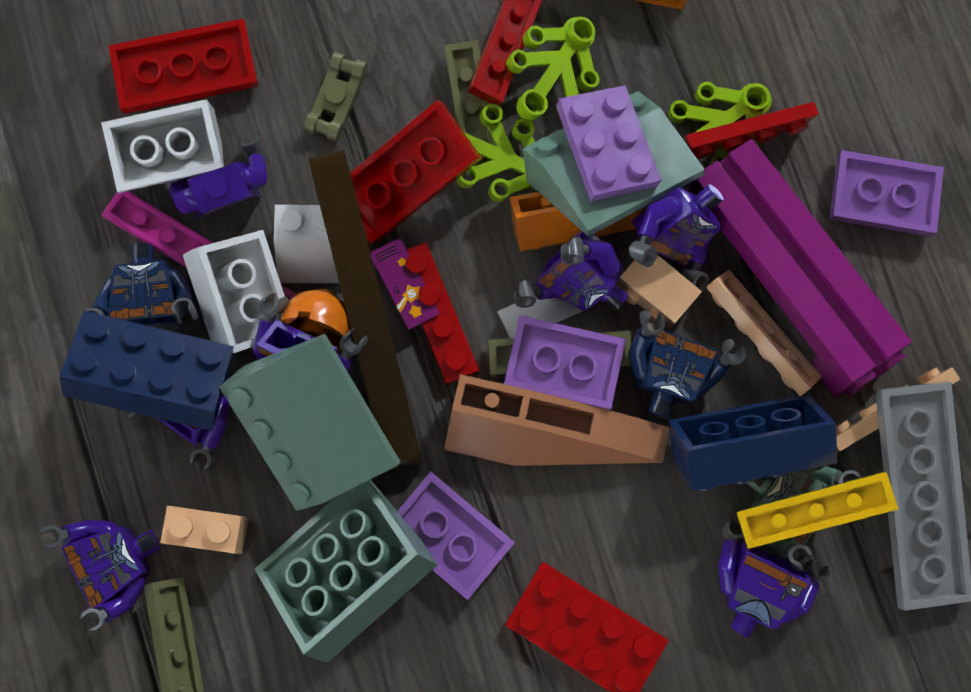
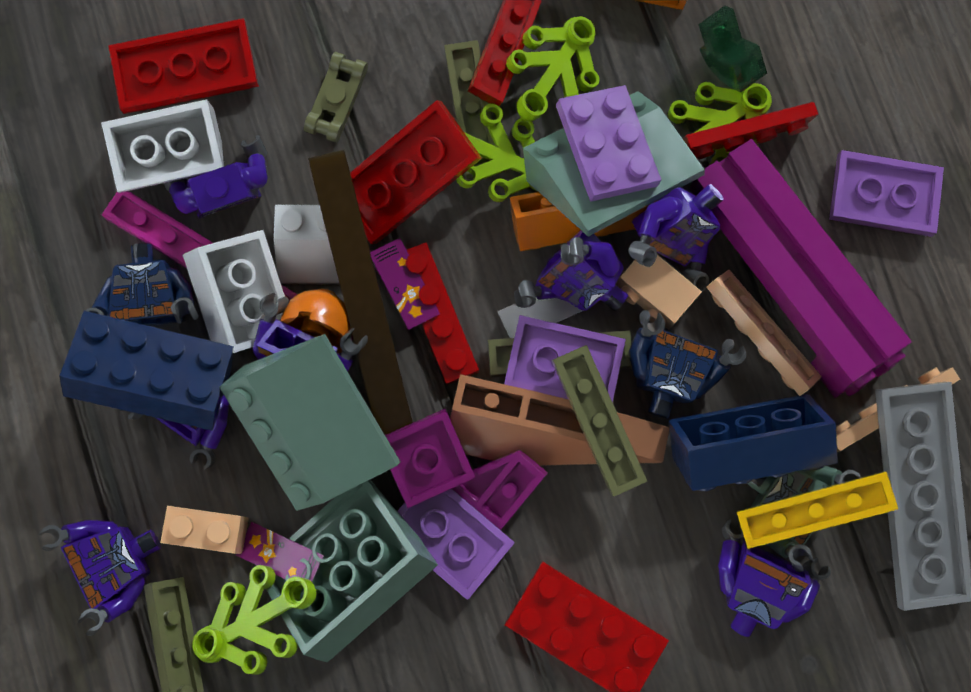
none -> lime plant [192,565,316,675]
none -> magenta sticker [236,522,324,582]
none -> magenta plate [385,409,475,508]
none -> magenta wing [451,450,548,530]
none -> olive plate [551,345,647,497]
none -> clear green brick [698,5,767,92]

